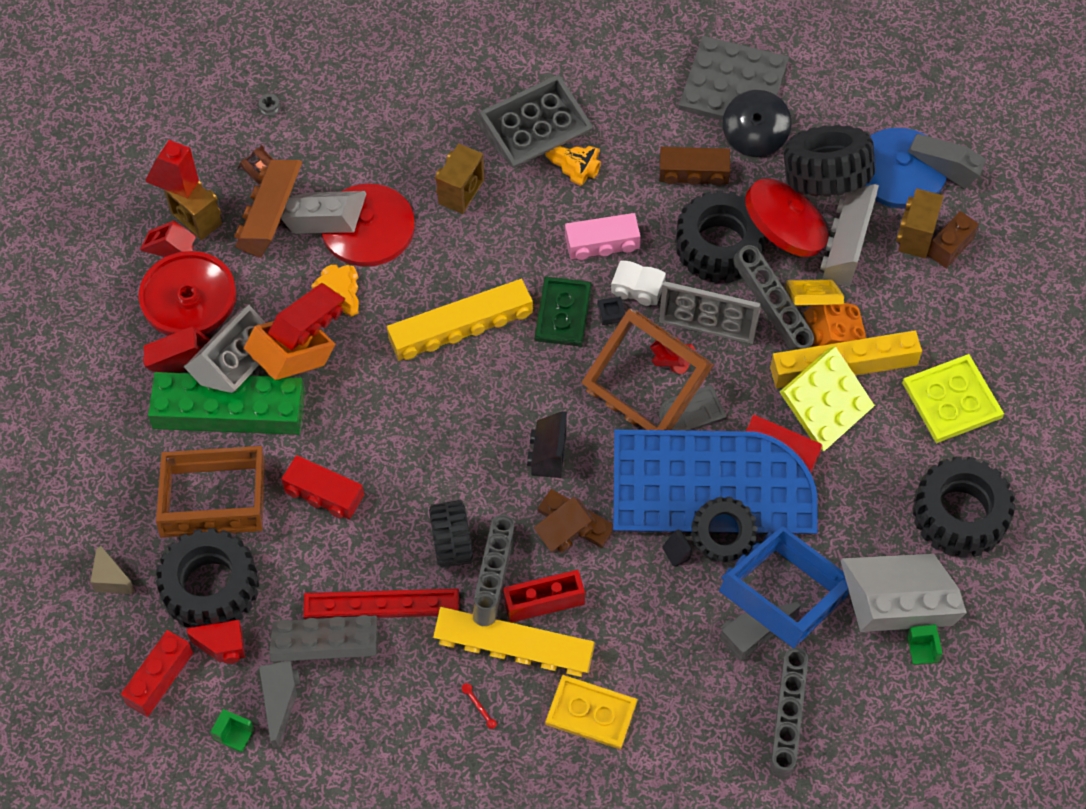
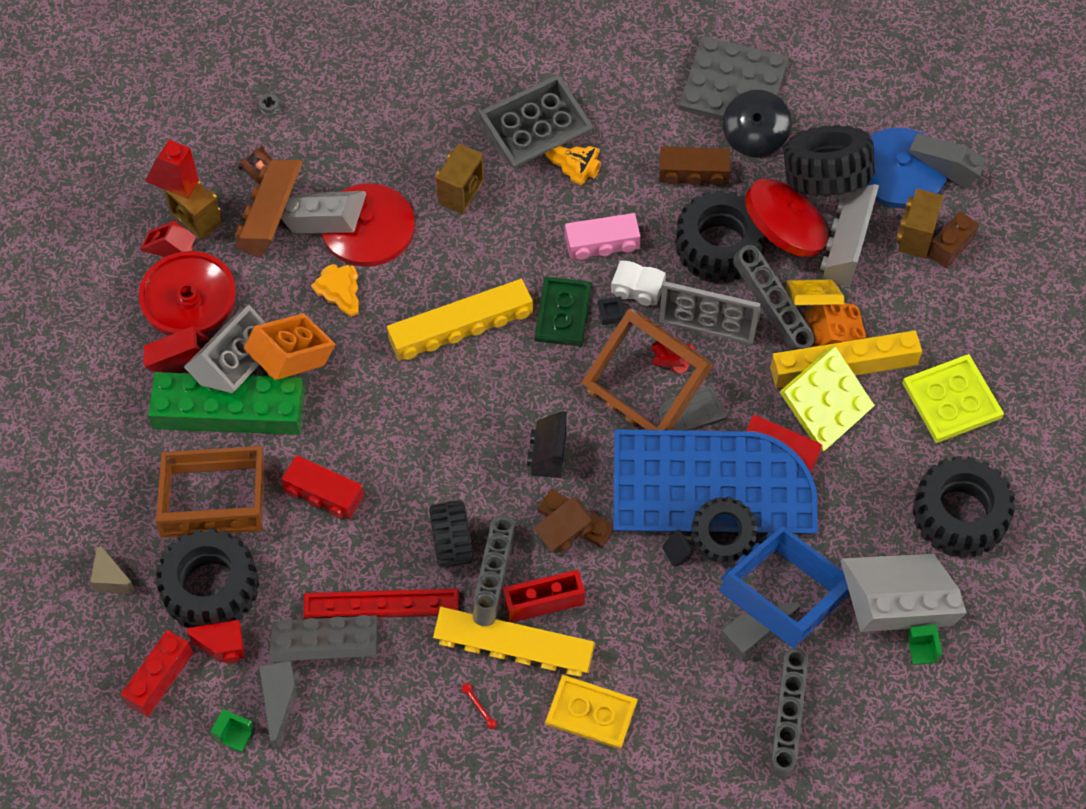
red brick [268,283,345,350] -> none

